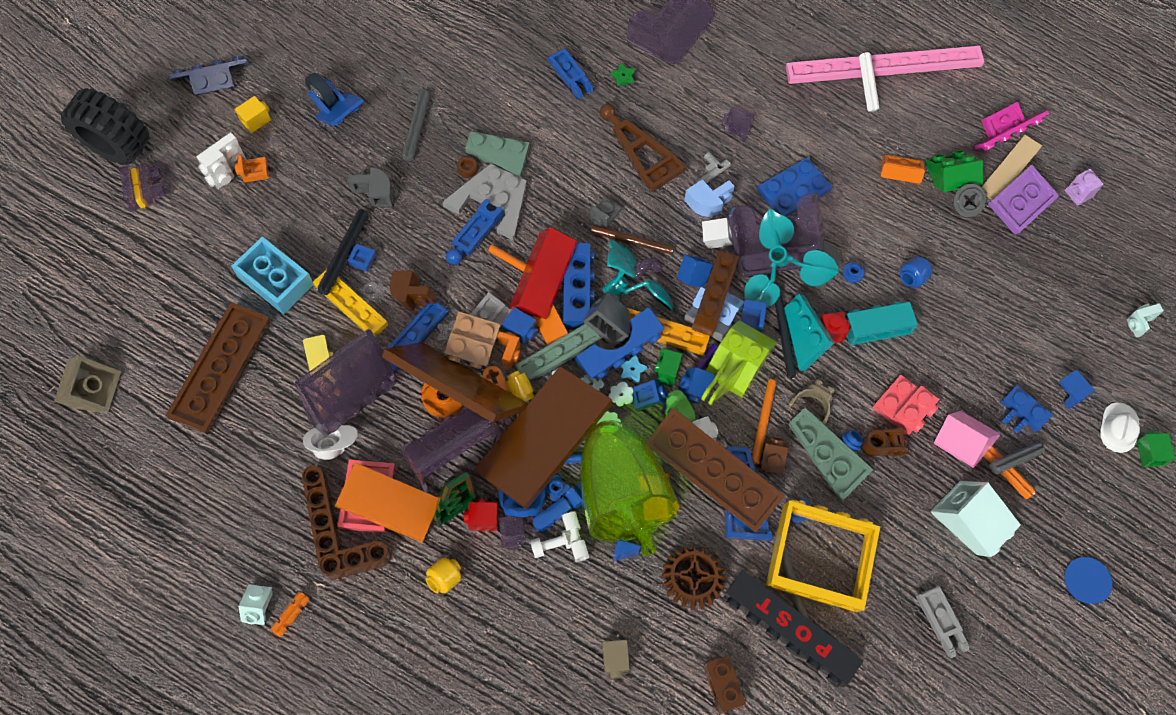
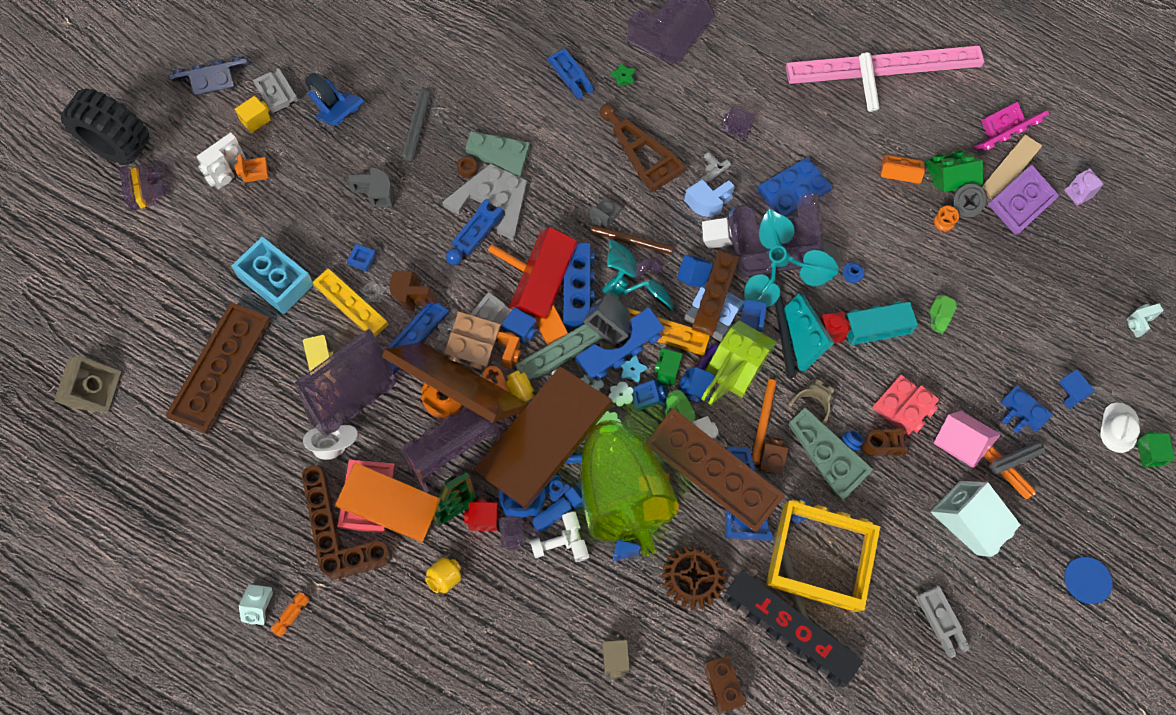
black axle [318,209,368,295] -> none
blue head [900,256,933,288] -> none
none -> light grey plate [253,68,298,113]
none -> bright green rock [929,295,958,334]
none -> orange wheel [934,206,959,231]

